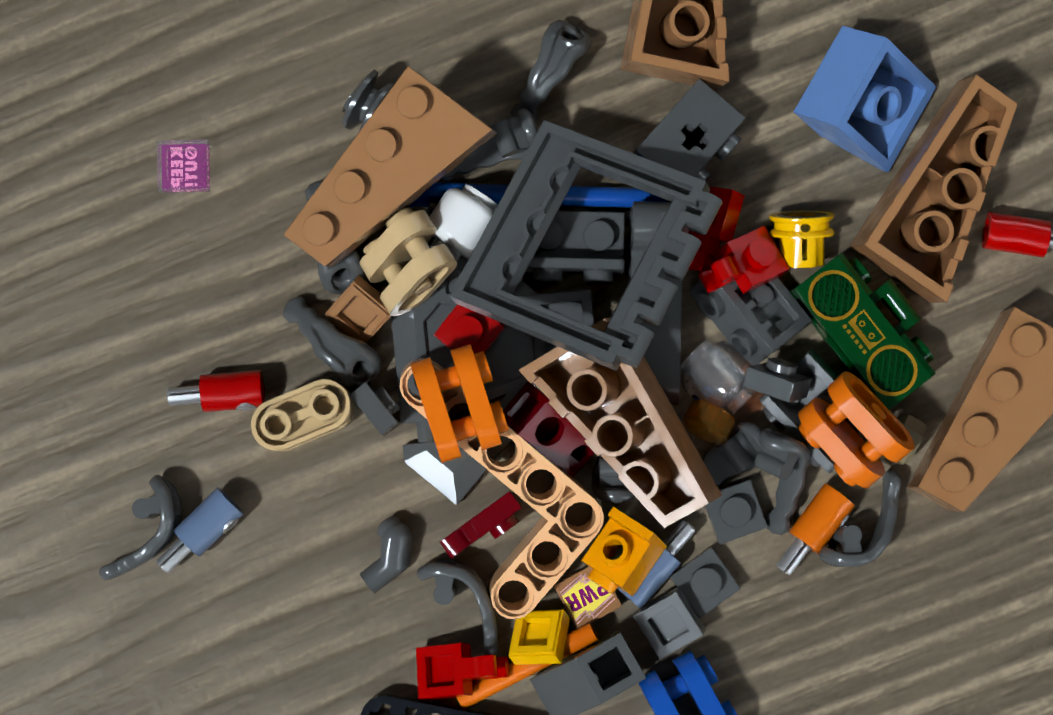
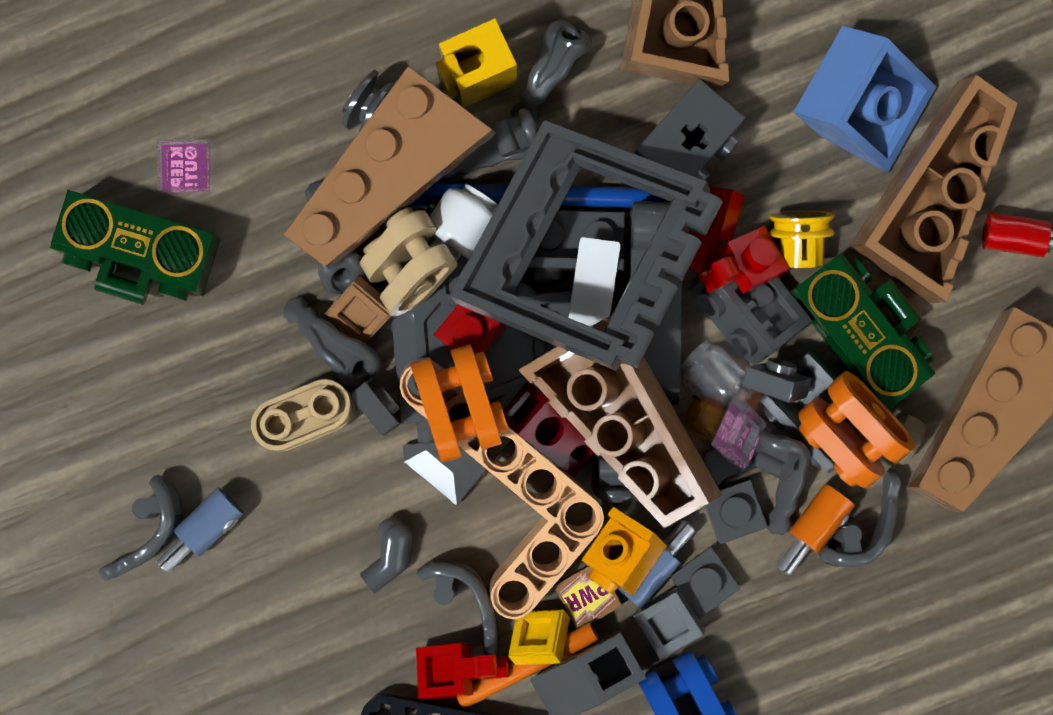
red piece [166,370,265,412] -> none
dark red plate [440,491,522,558] -> none
none -> dark green piece [50,190,221,305]
none -> yellow brick [434,18,517,108]
none -> white sticker [568,237,620,327]
none -> clear tile [711,399,766,469]

